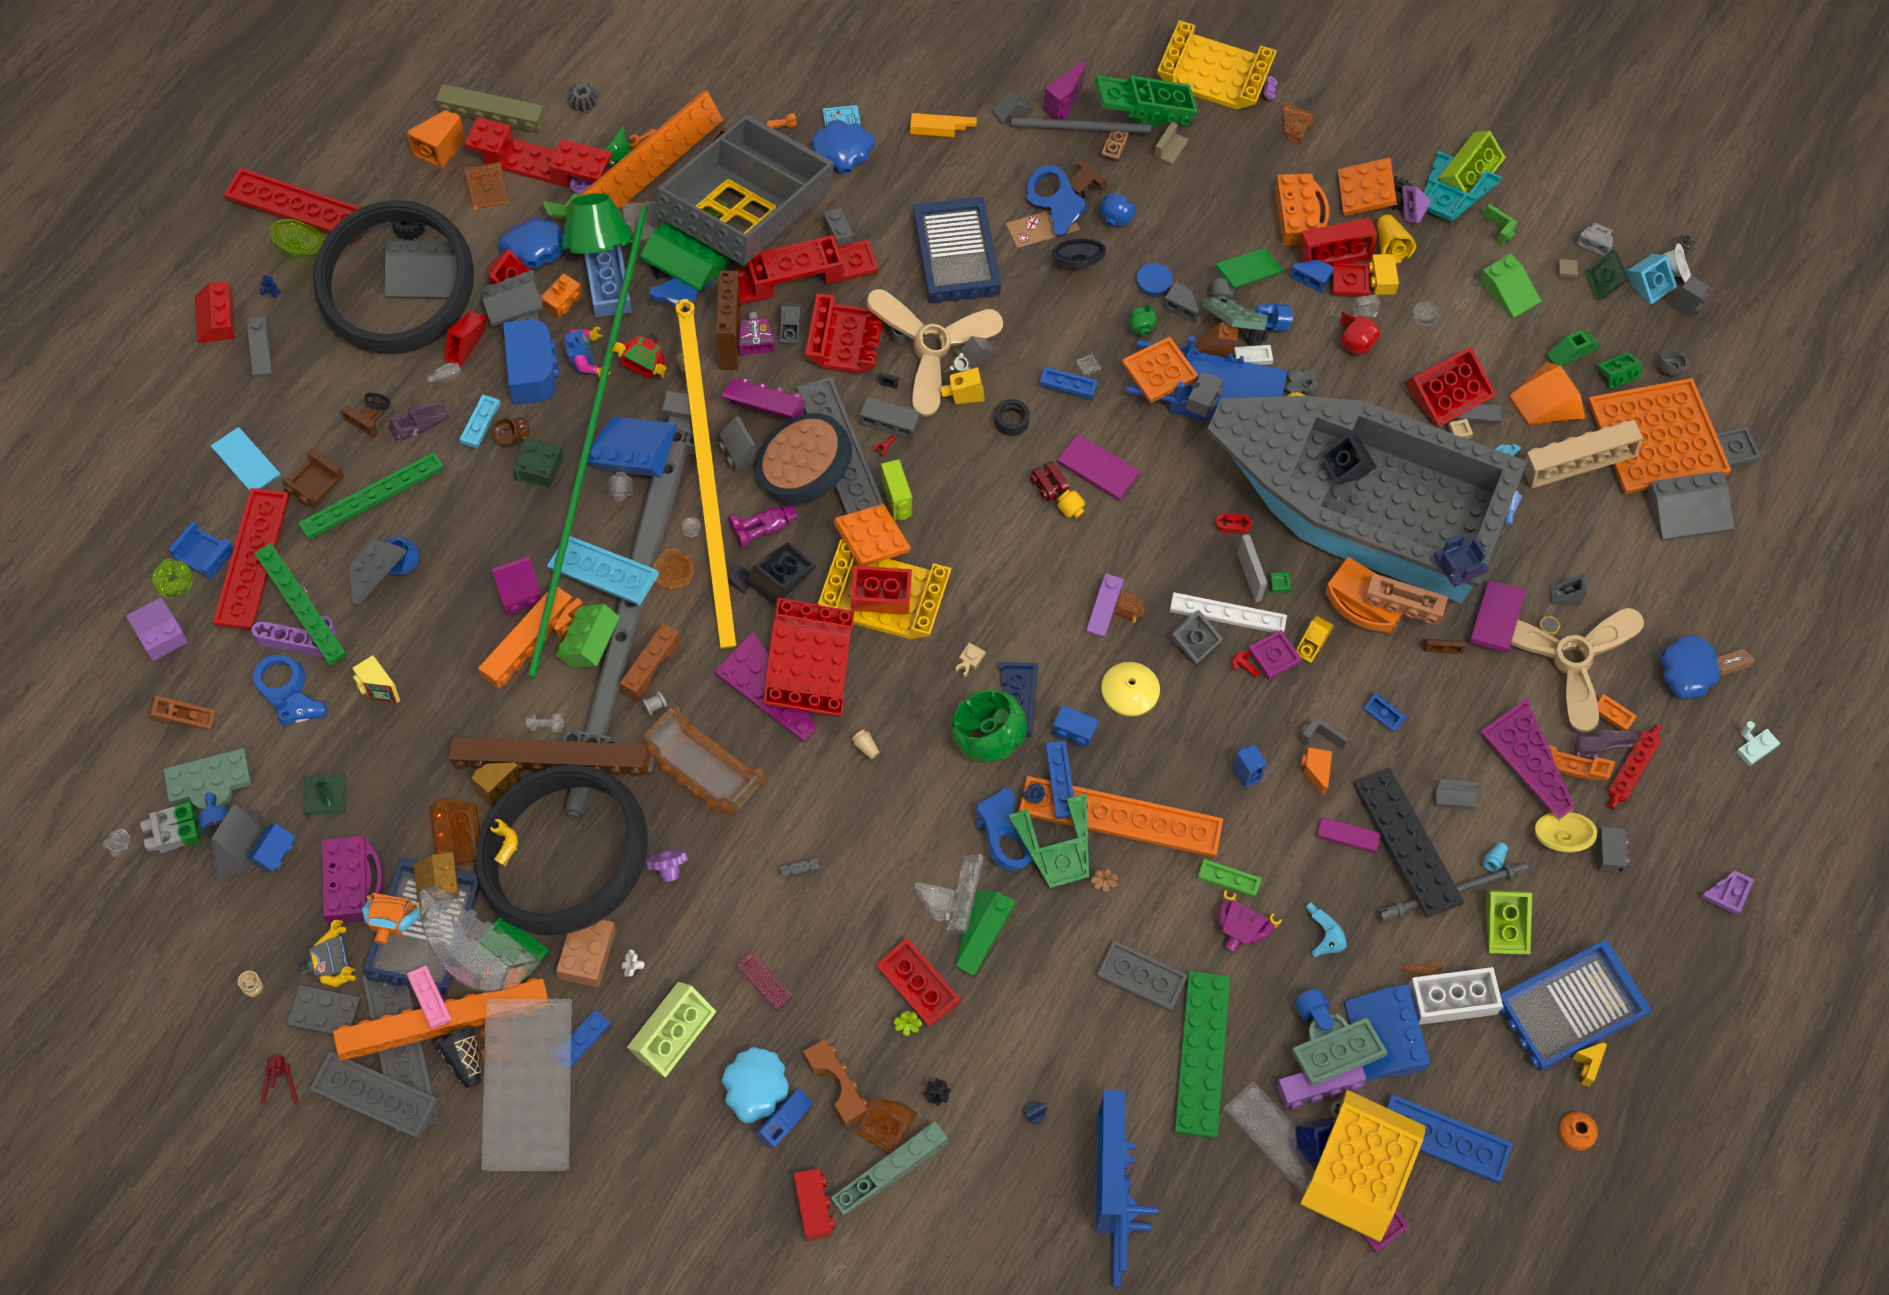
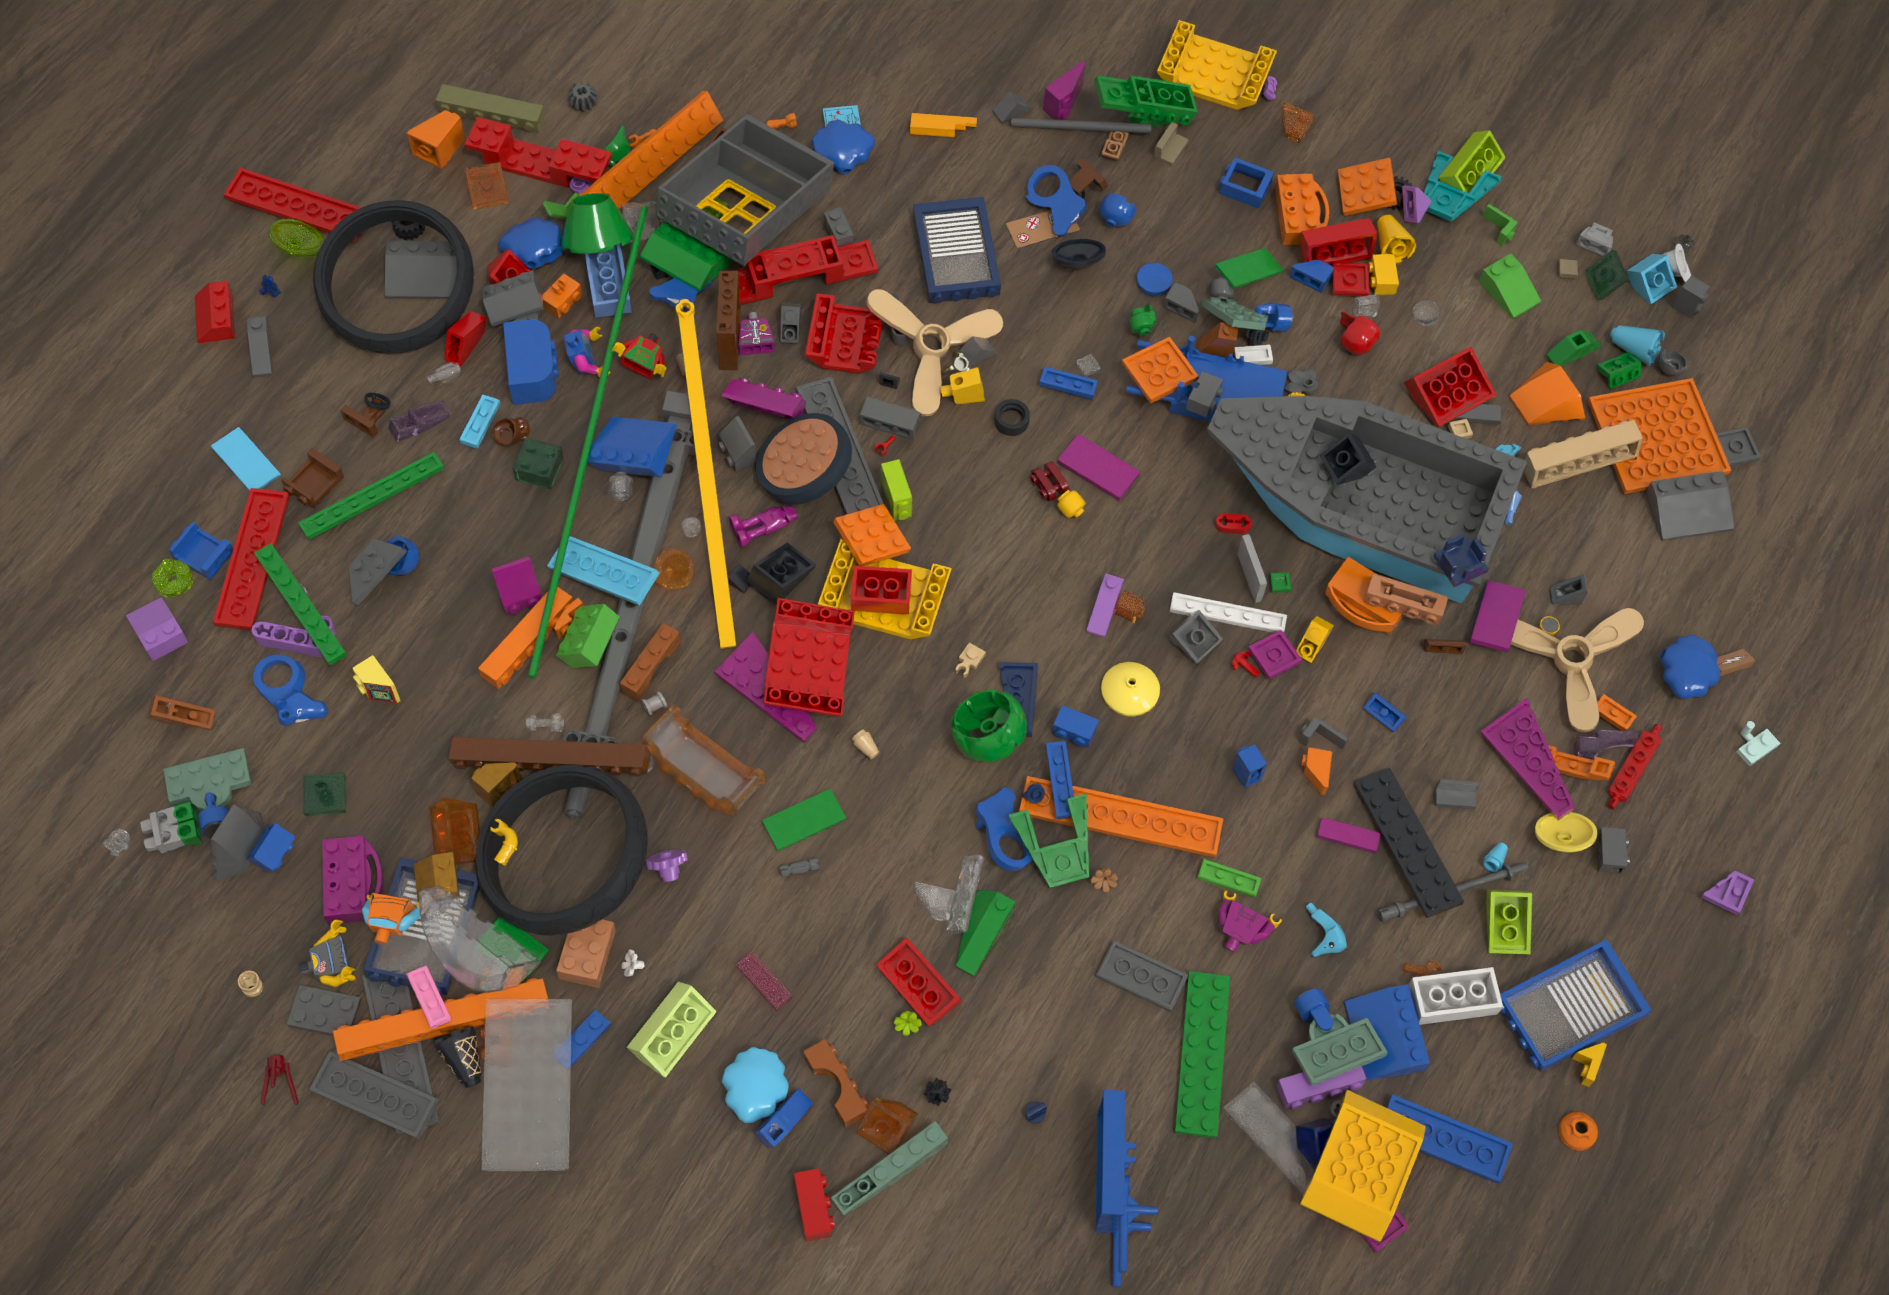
none -> green piece [762,789,846,851]
none -> blue window [1219,158,1274,209]
none -> medium azure cone [1610,325,1665,366]

